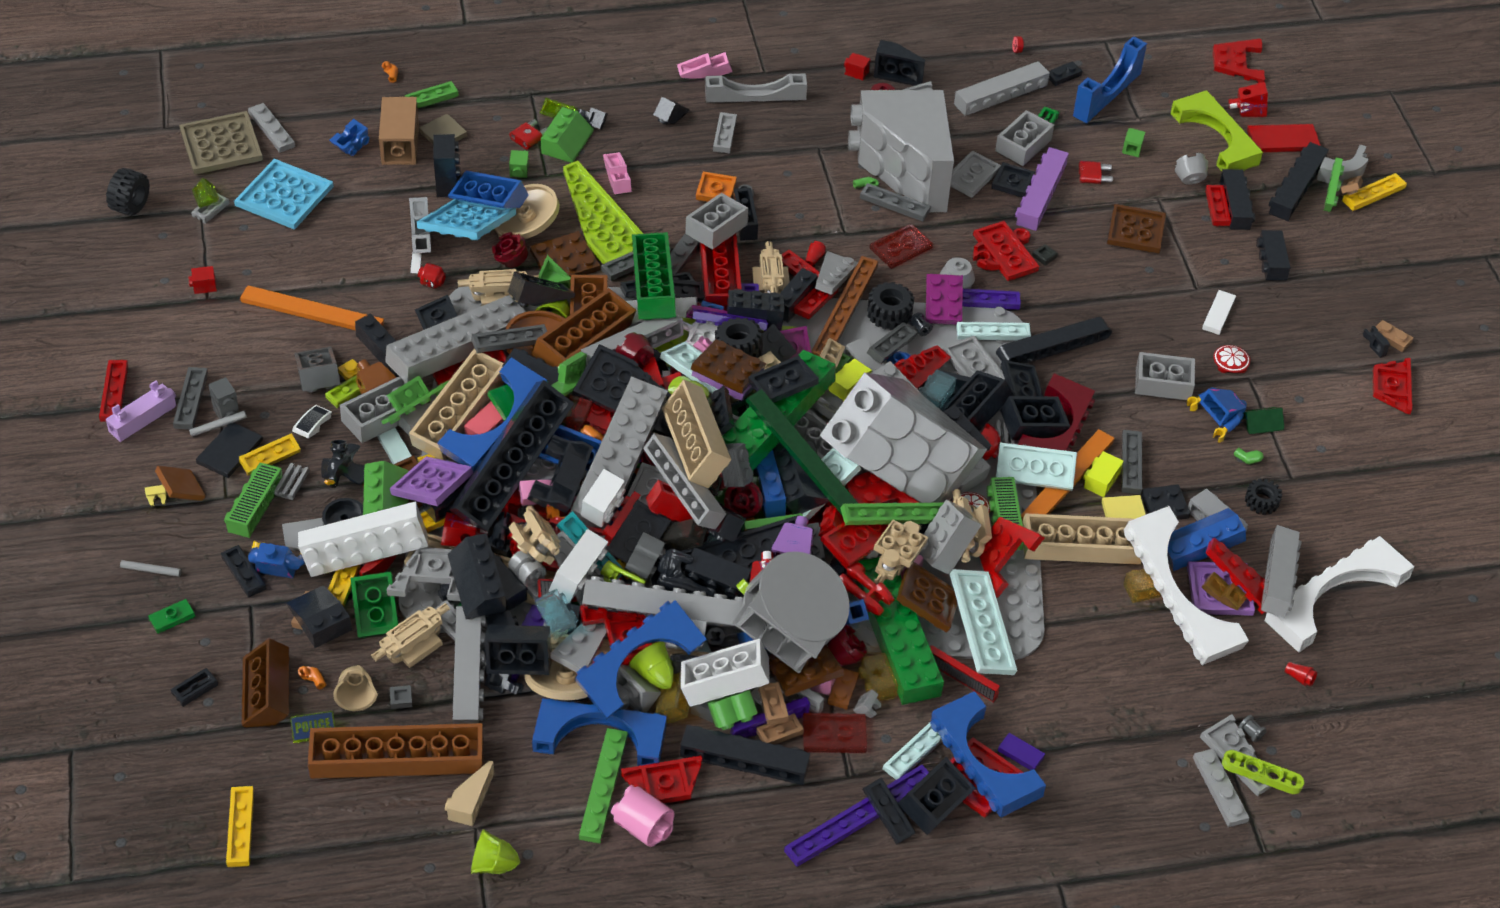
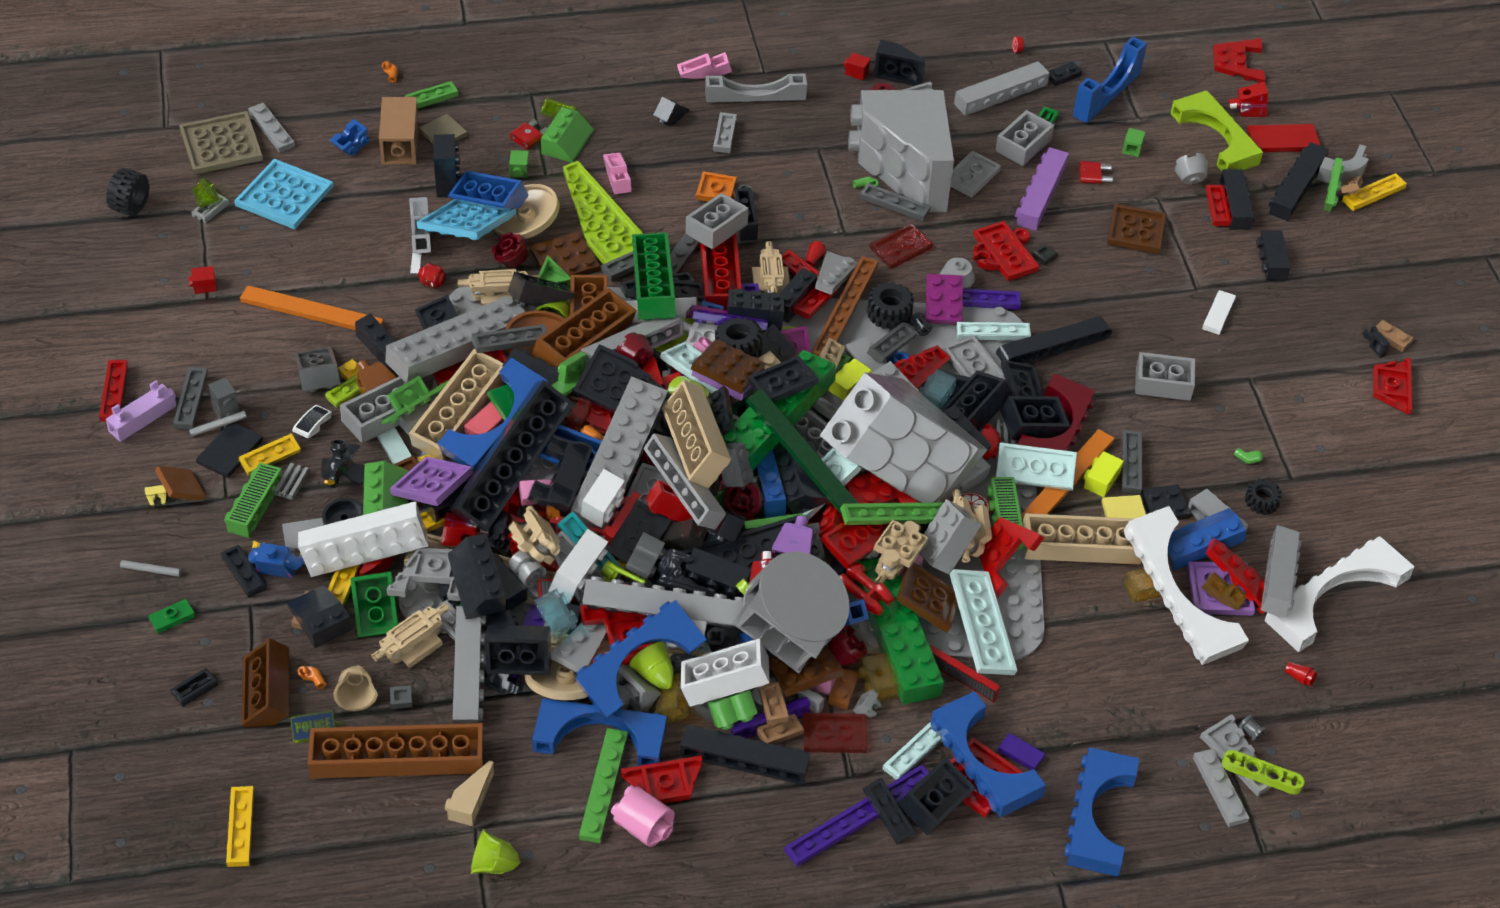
plate [578,107,608,130] -> none
black plate [991,162,1035,198] -> none
blue torso [1187,388,1247,443] -> none
dish [1213,345,1250,373] -> none
dark green panel [1243,407,1284,434] -> none
none -> blue arch [1064,747,1139,877]

